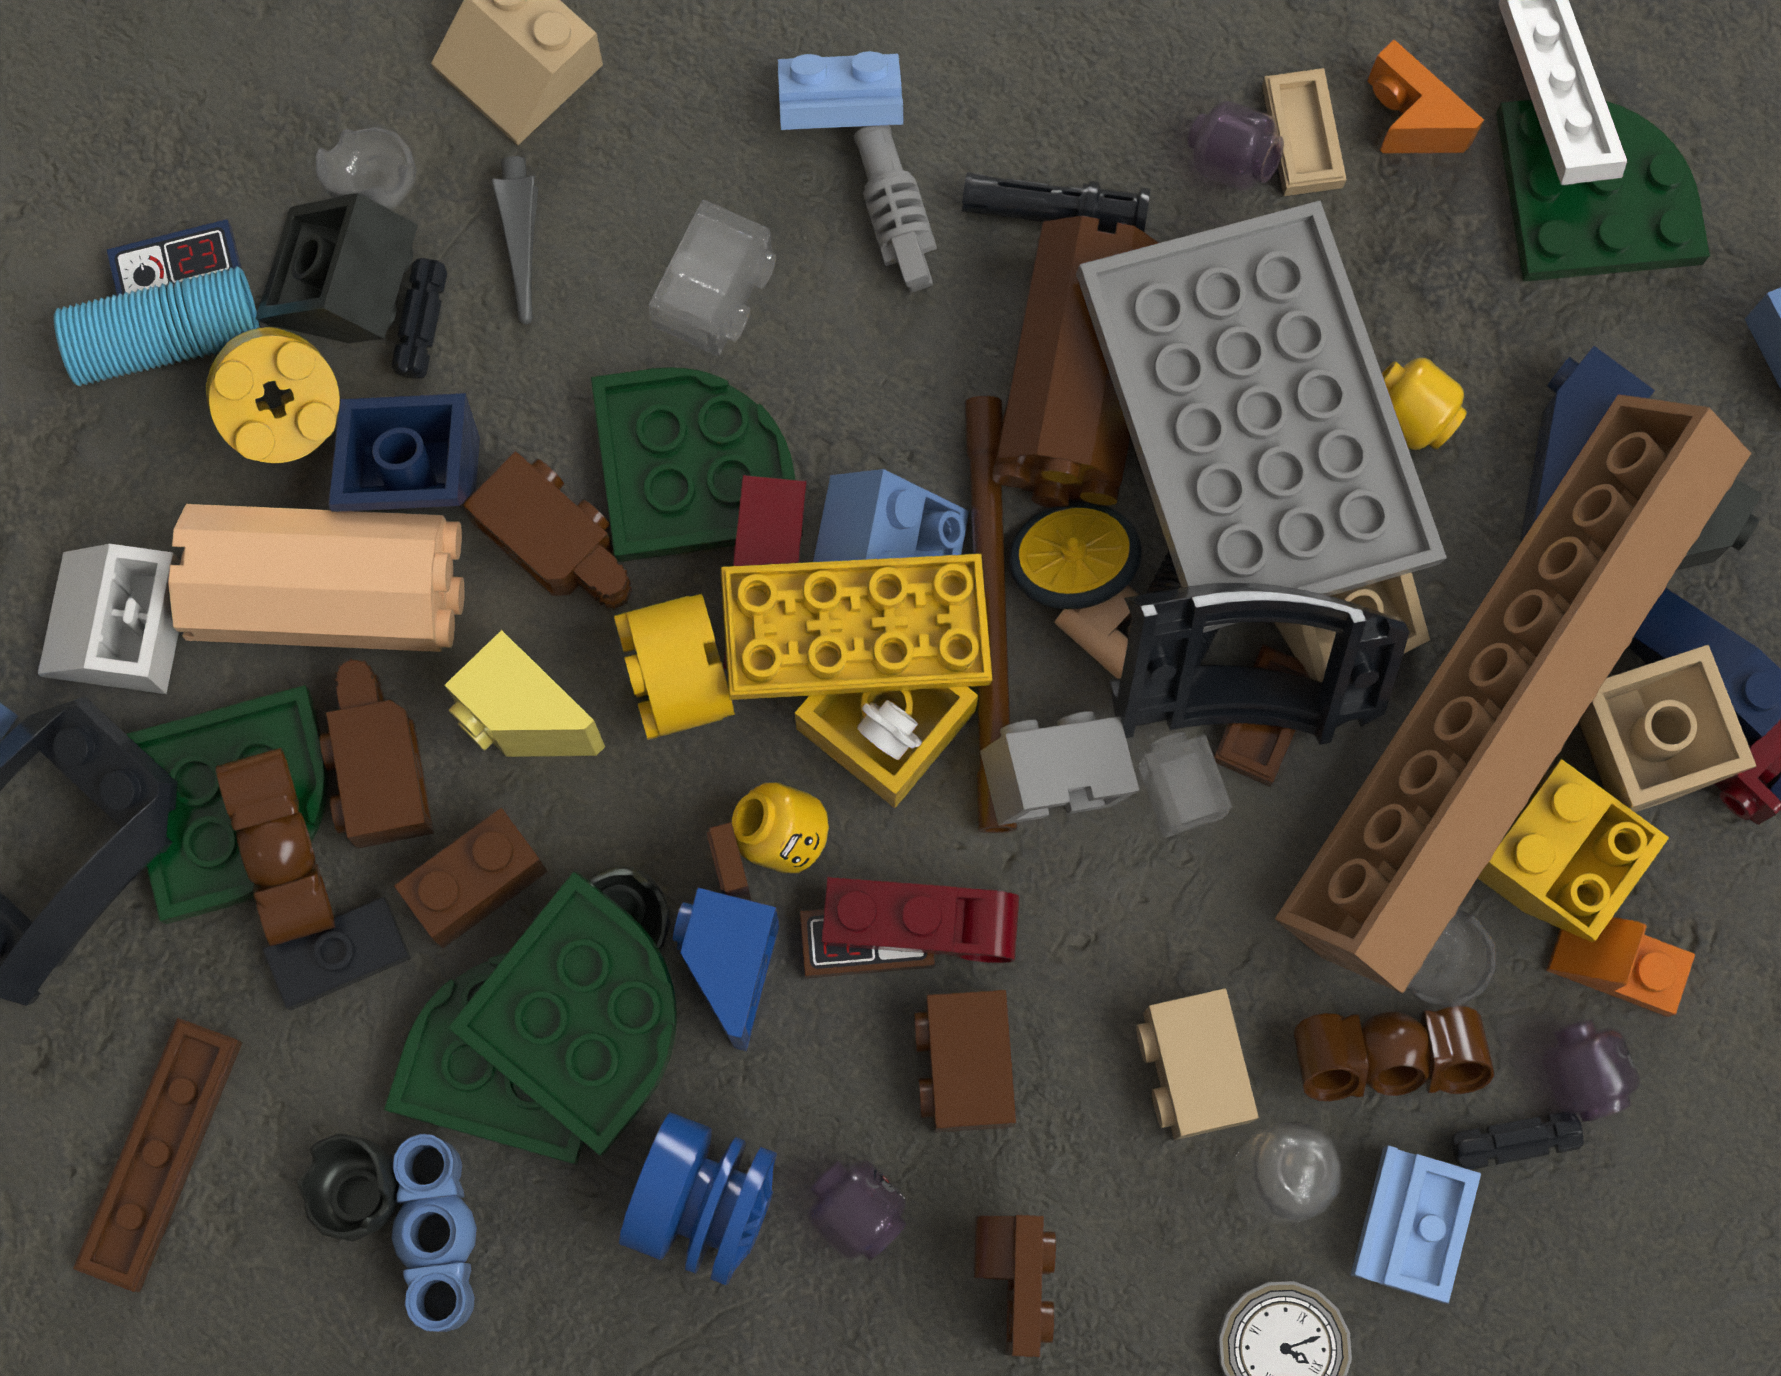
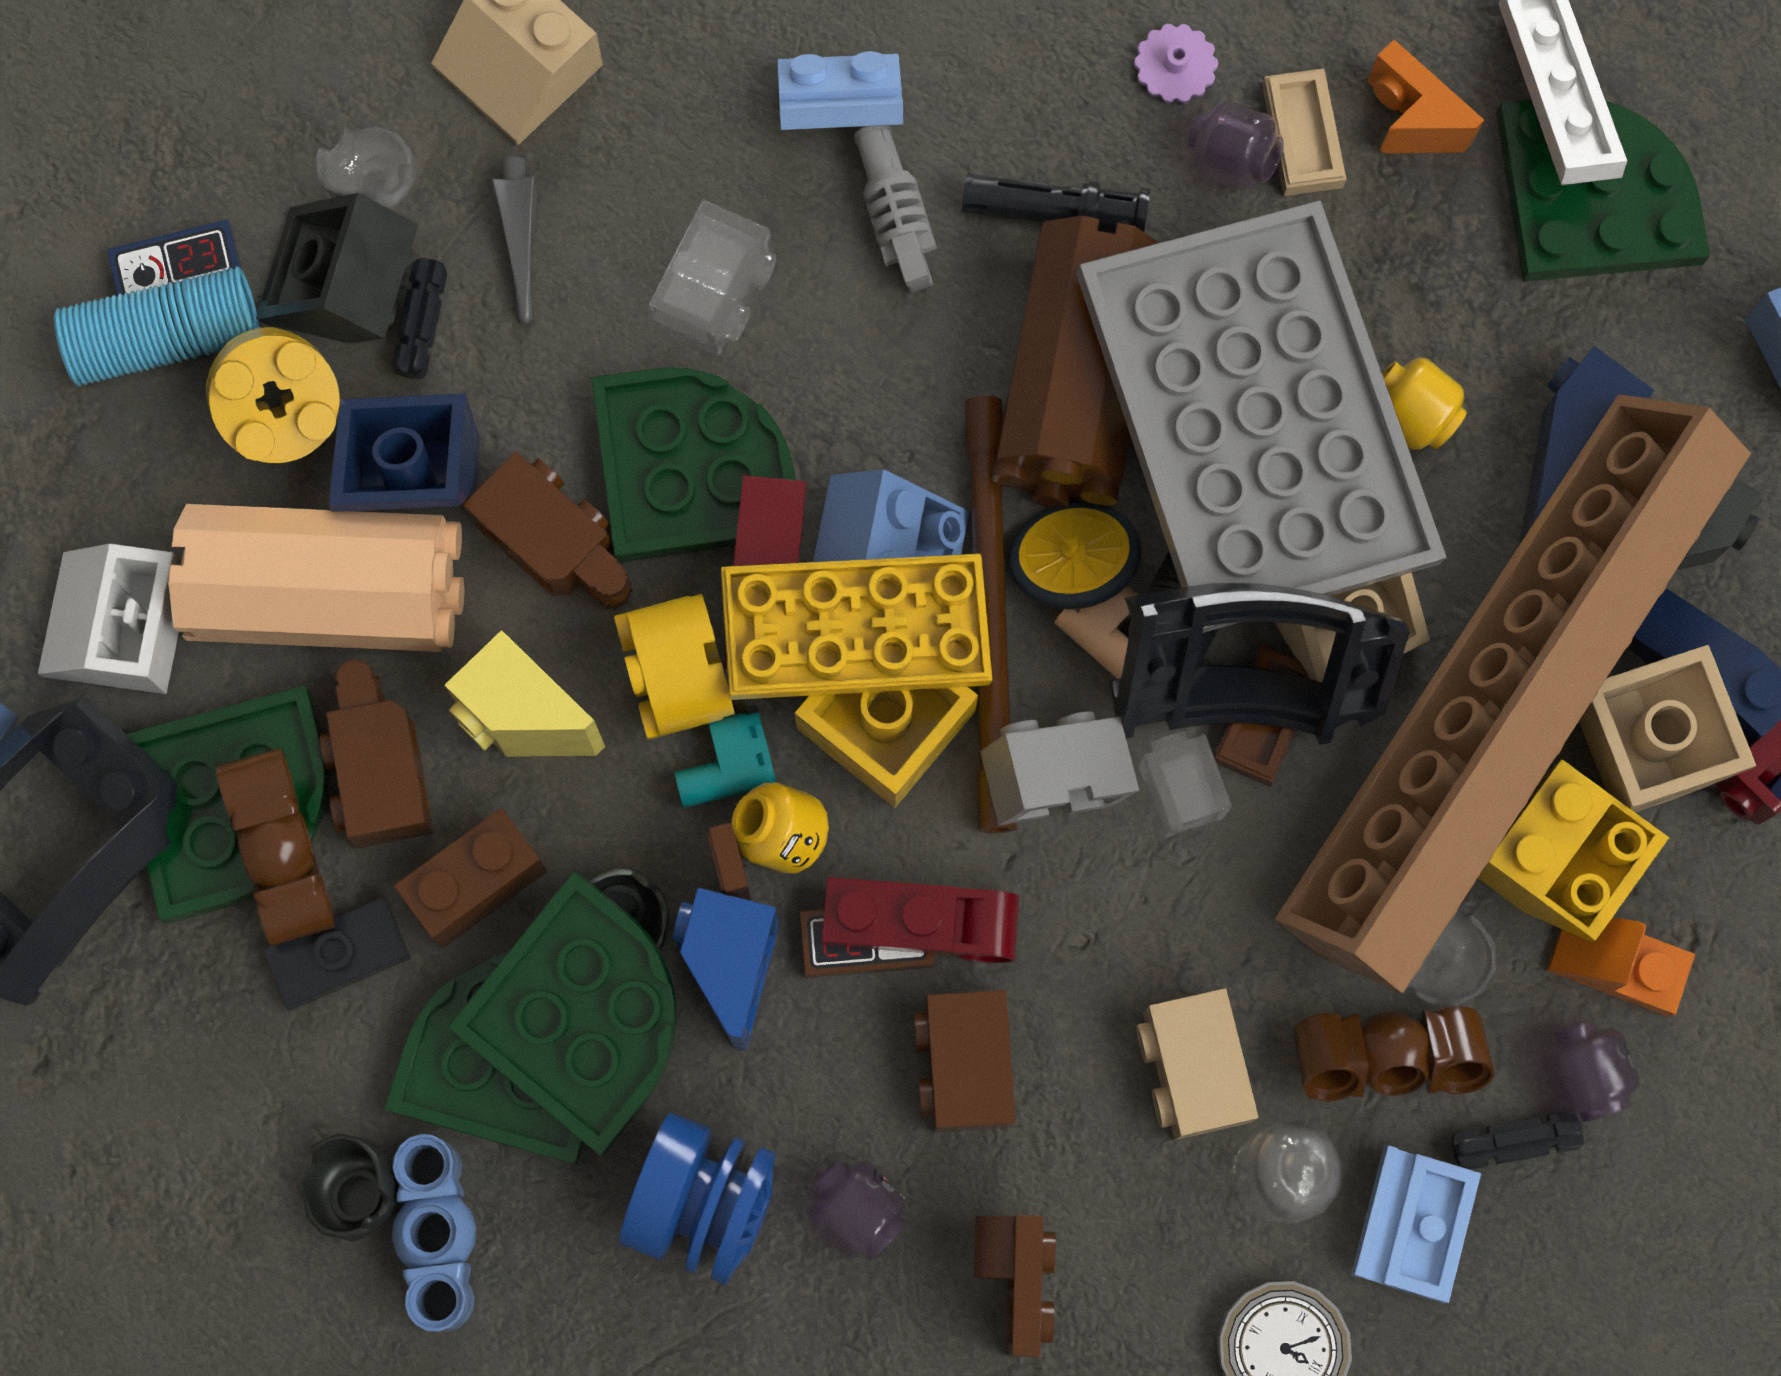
reddish brown tile [73,1018,243,1292] -> none
white plate [857,700,922,760] -> none
none -> teal piece [674,705,776,808]
none -> lavender piece [1134,24,1218,104]

